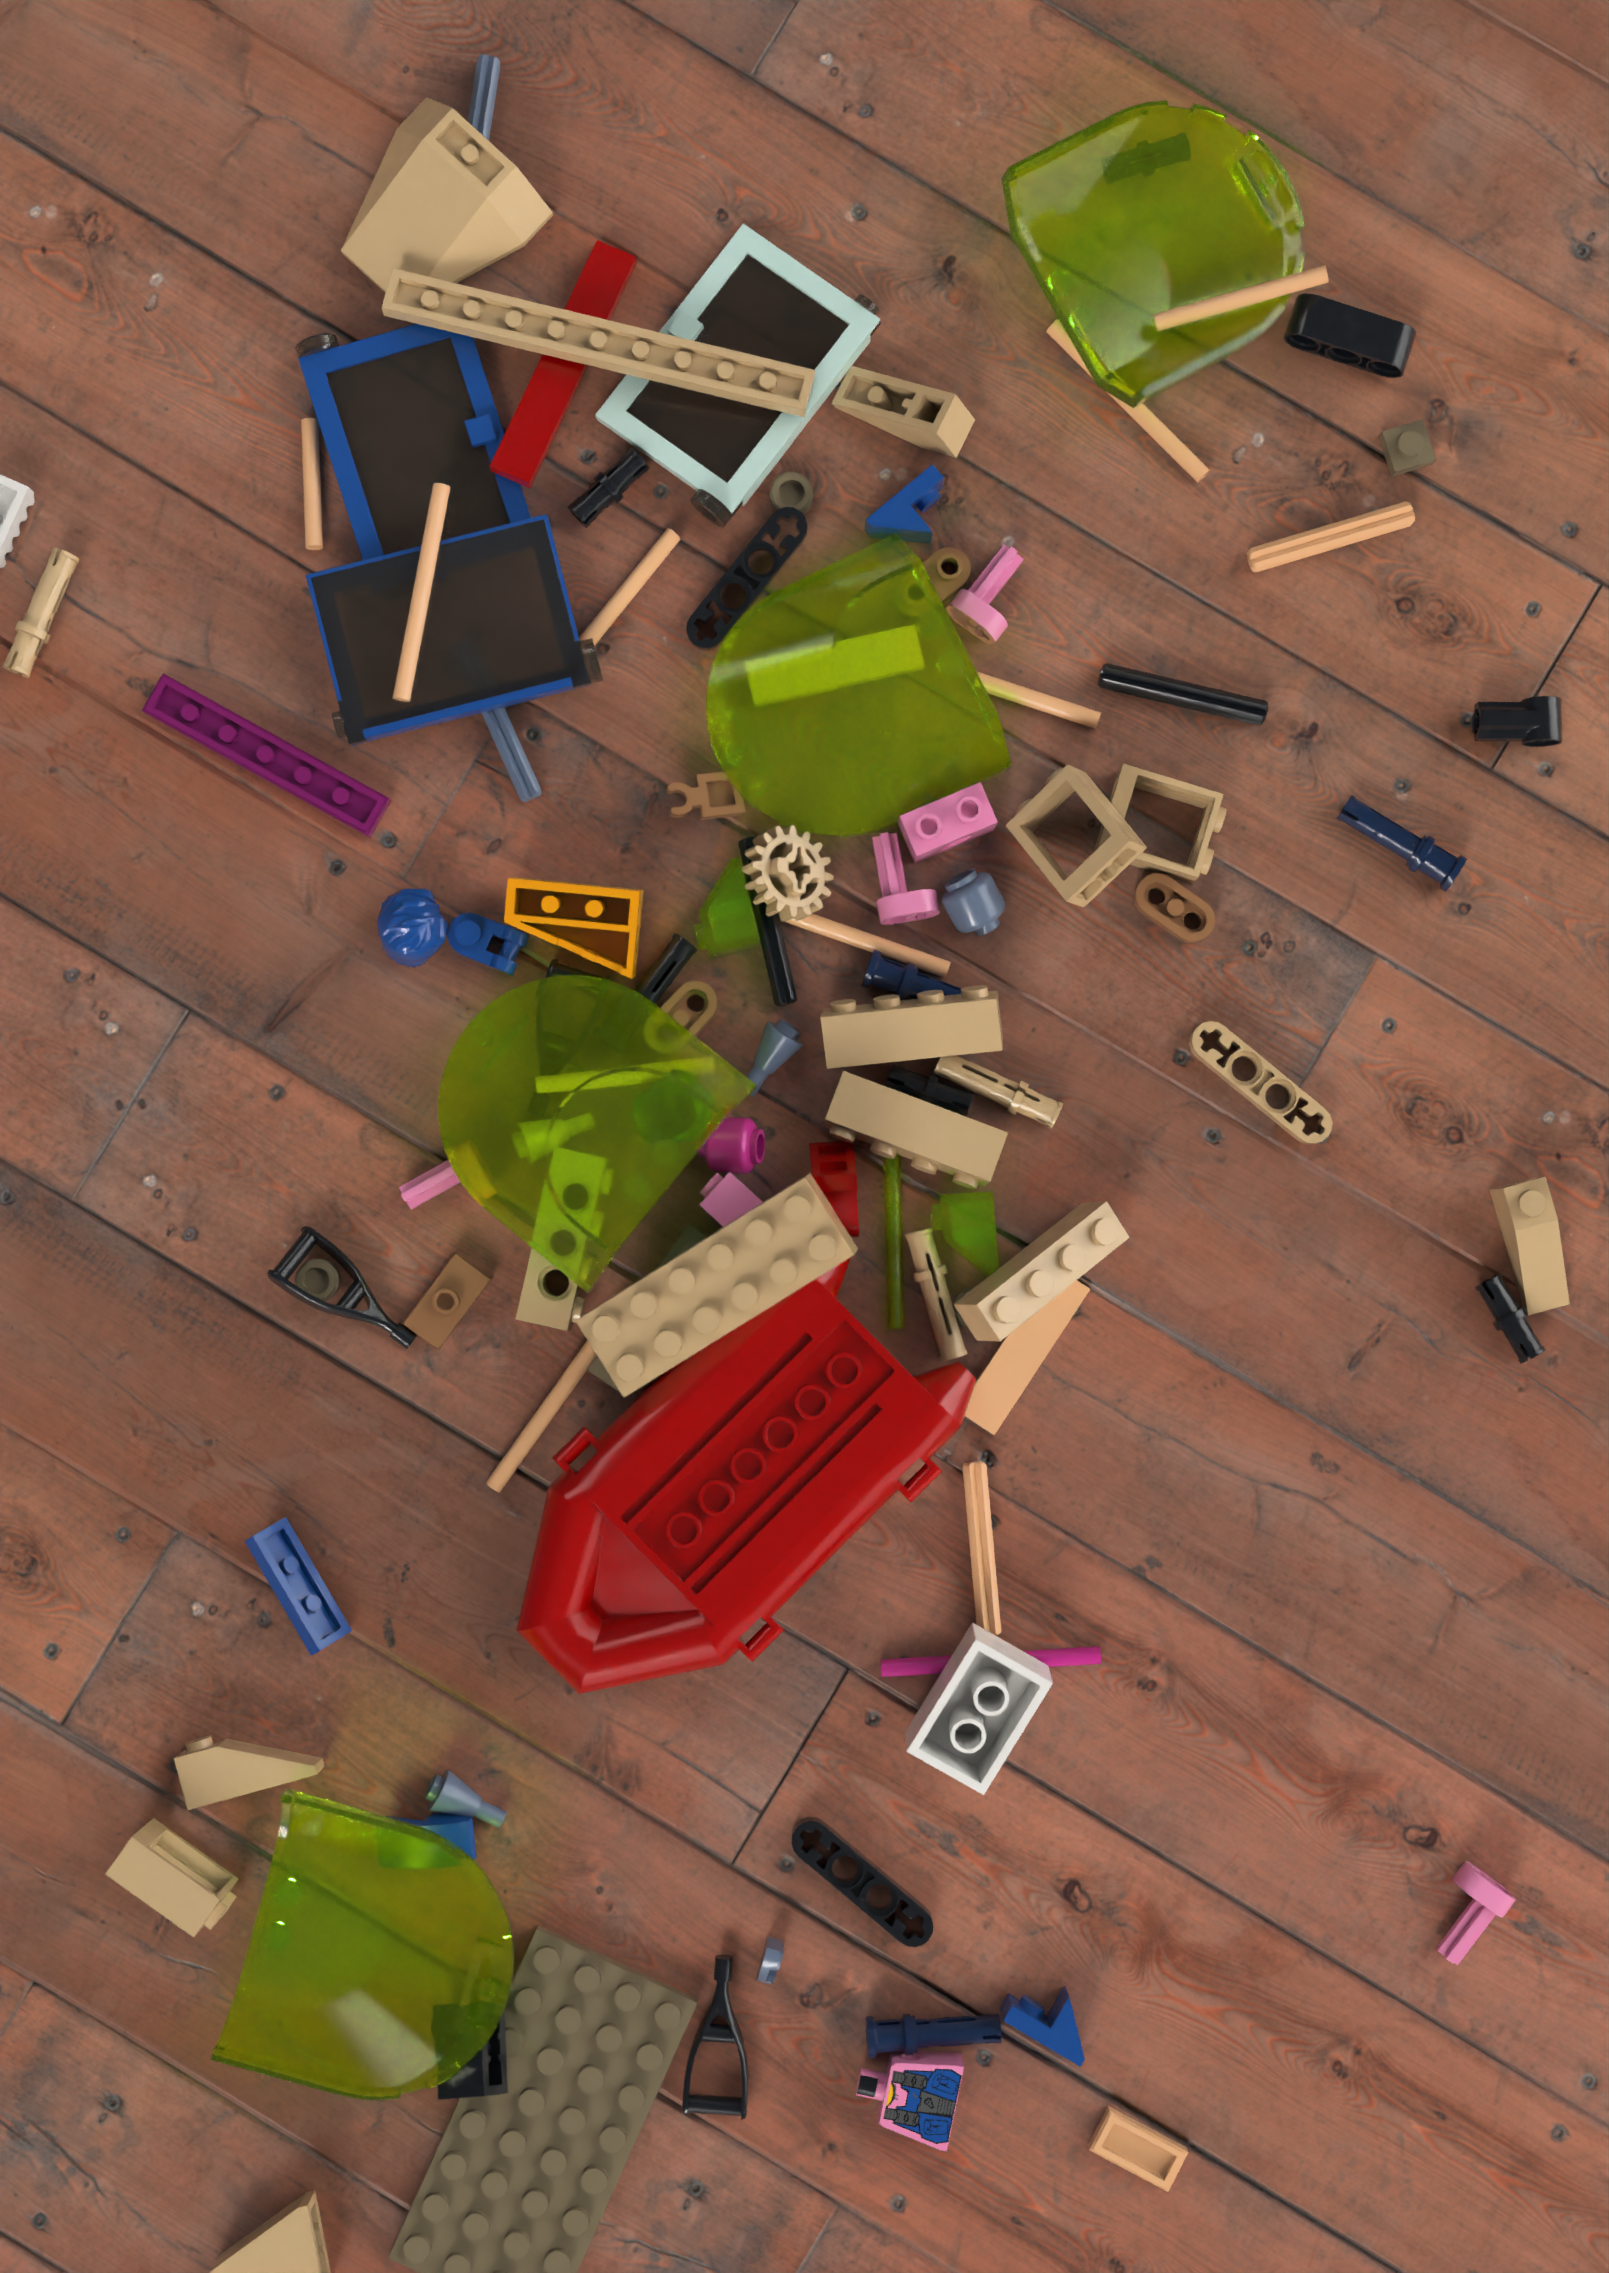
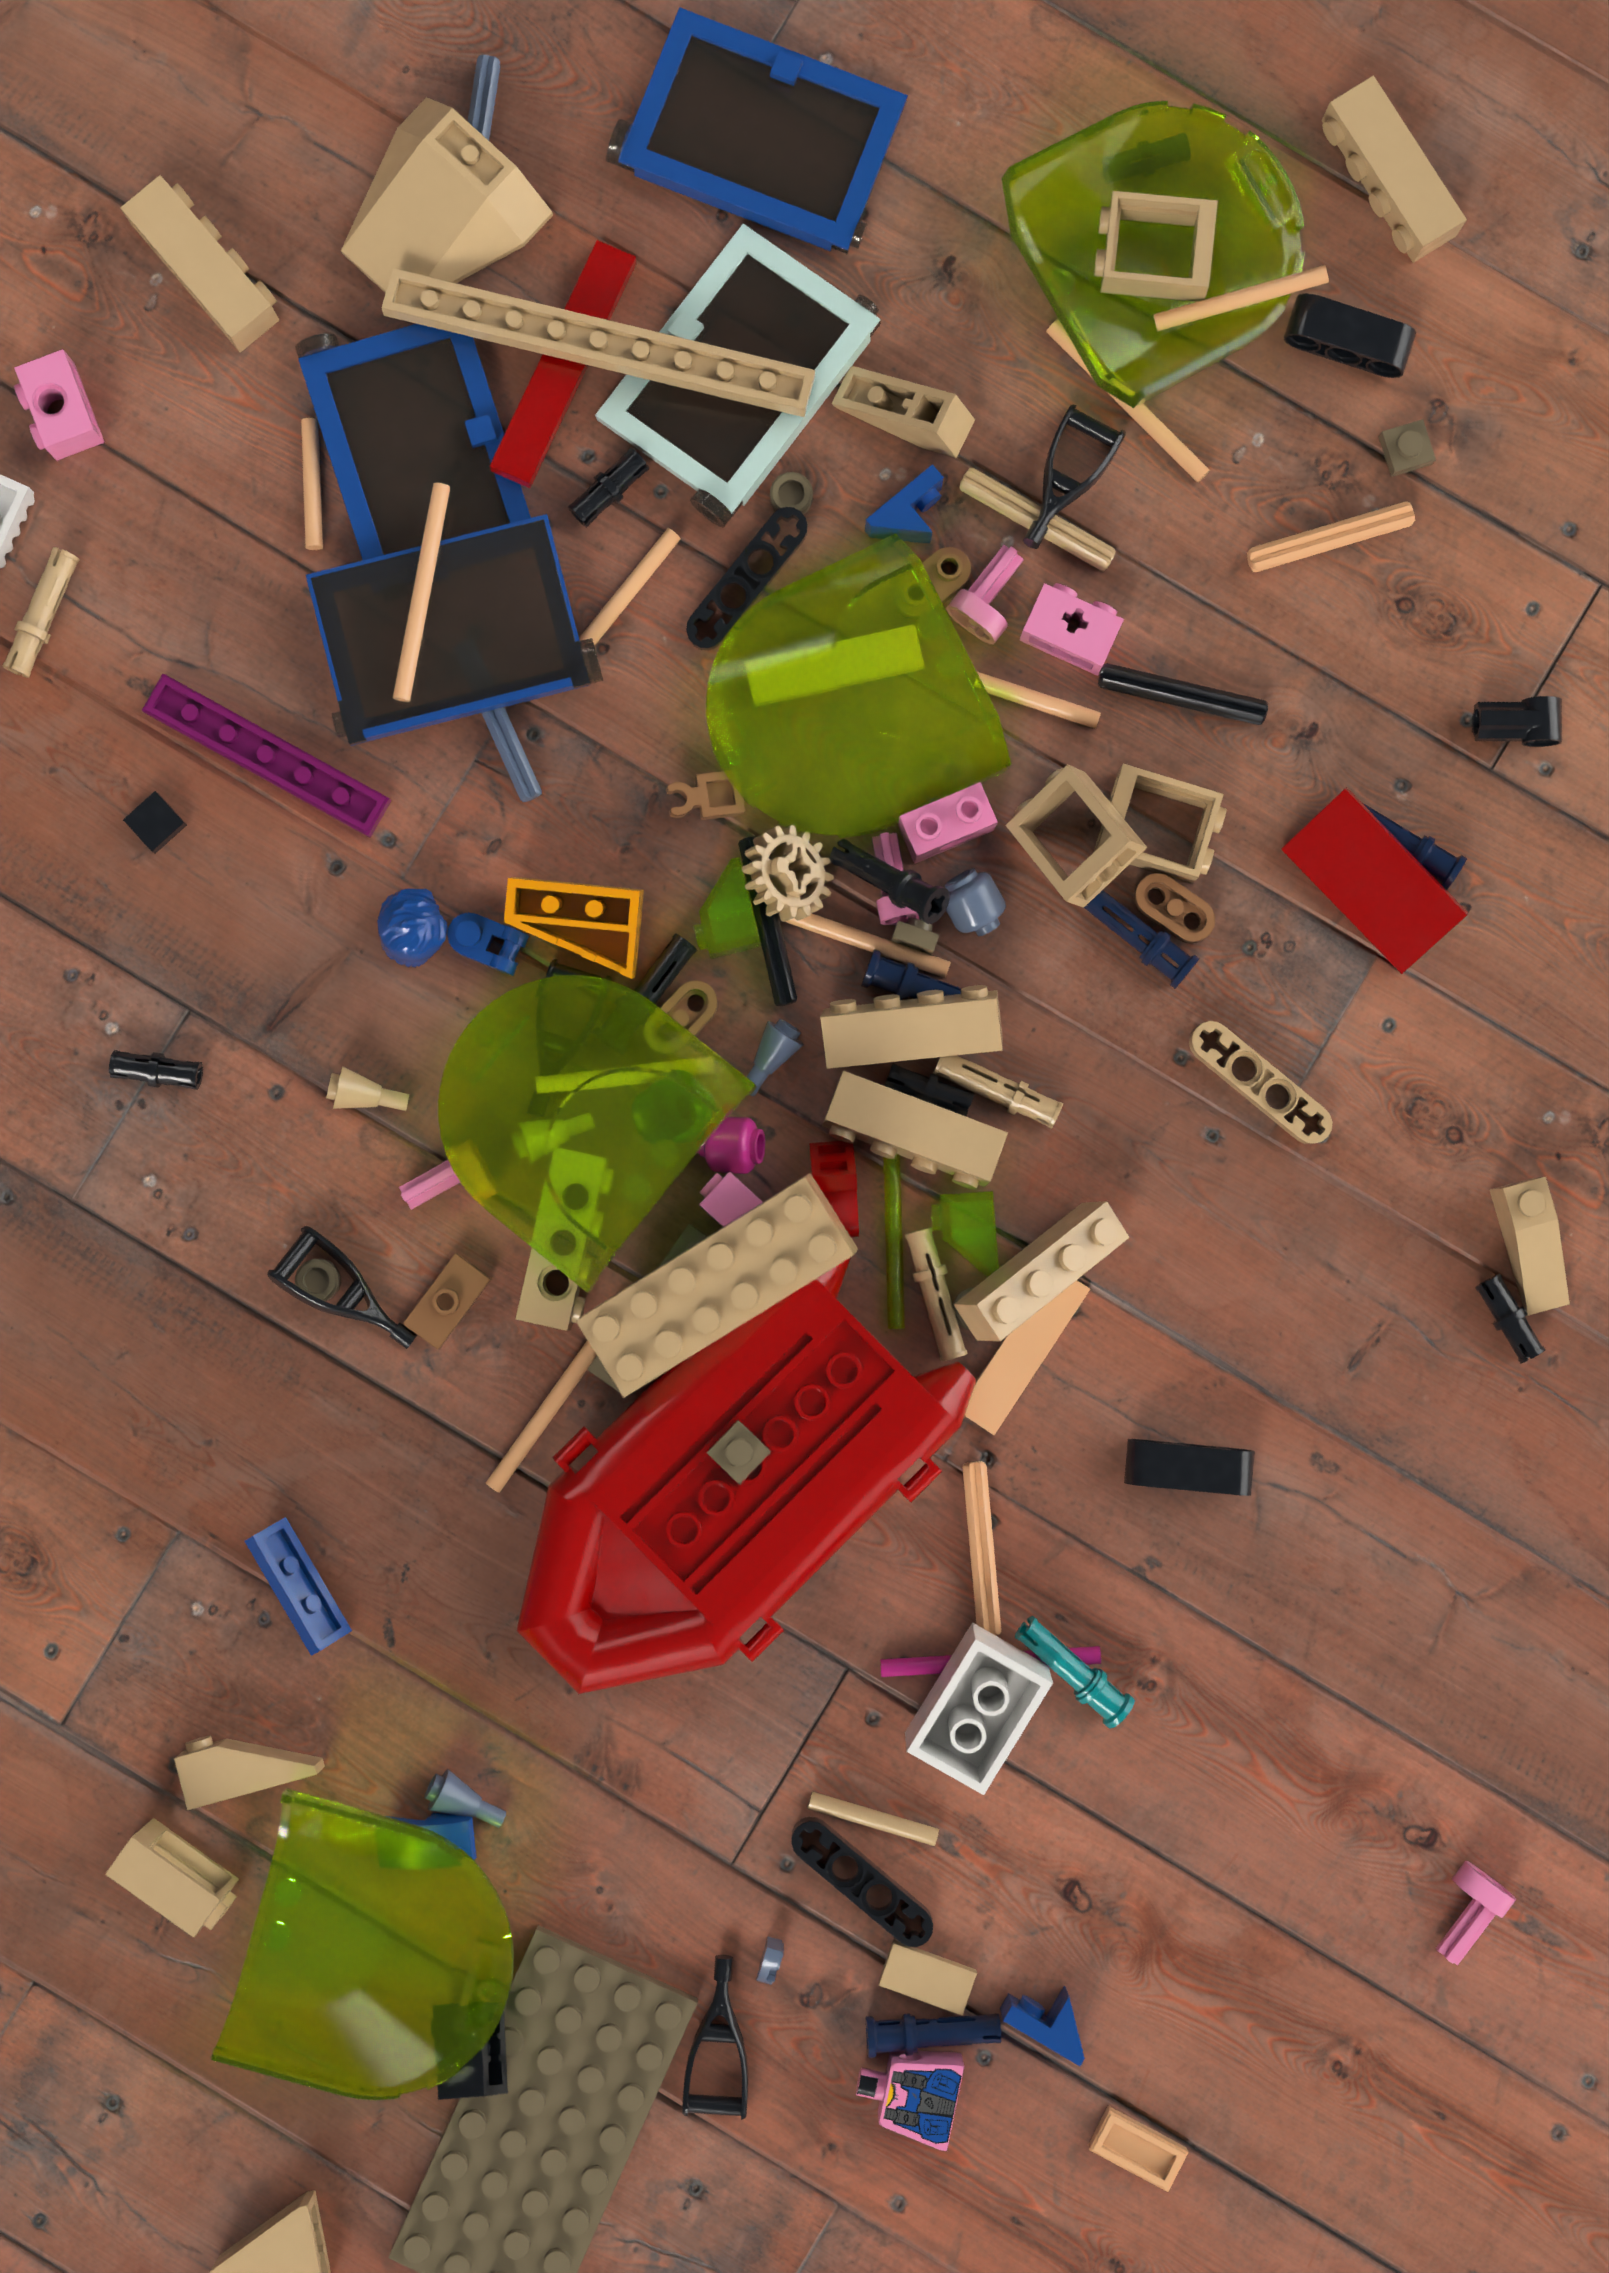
none -> bright pink brick [14,349,105,461]
none -> black pin [109,1050,203,1090]
none -> tan brick [120,175,279,353]
none -> black tile [123,791,187,854]
none -> tan cone [326,1066,410,1111]
none -> door [606,7,908,254]
none -> dark tan plate [707,1420,771,1485]
none -> tan bar [807,1791,939,1846]
none -> black pin [830,839,950,924]
none -> tan tile [878,1940,977,2016]
none -> dark tan plate [891,918,939,955]
none -> tan axle [959,468,1116,571]
none -> teal pin [1015,1616,1135,1729]
none -> bright pink brick [1019,583,1124,676]
none -> black piece [1023,404,1126,549]
none -> dark blue pin [1084,890,1200,989]
none -> tan window [1094,191,1218,302]
none -> black beam [1124,1439,1255,1496]
none -> red tile [1281,787,1468,974]
none -> tan brick [1322,75,1467,263]

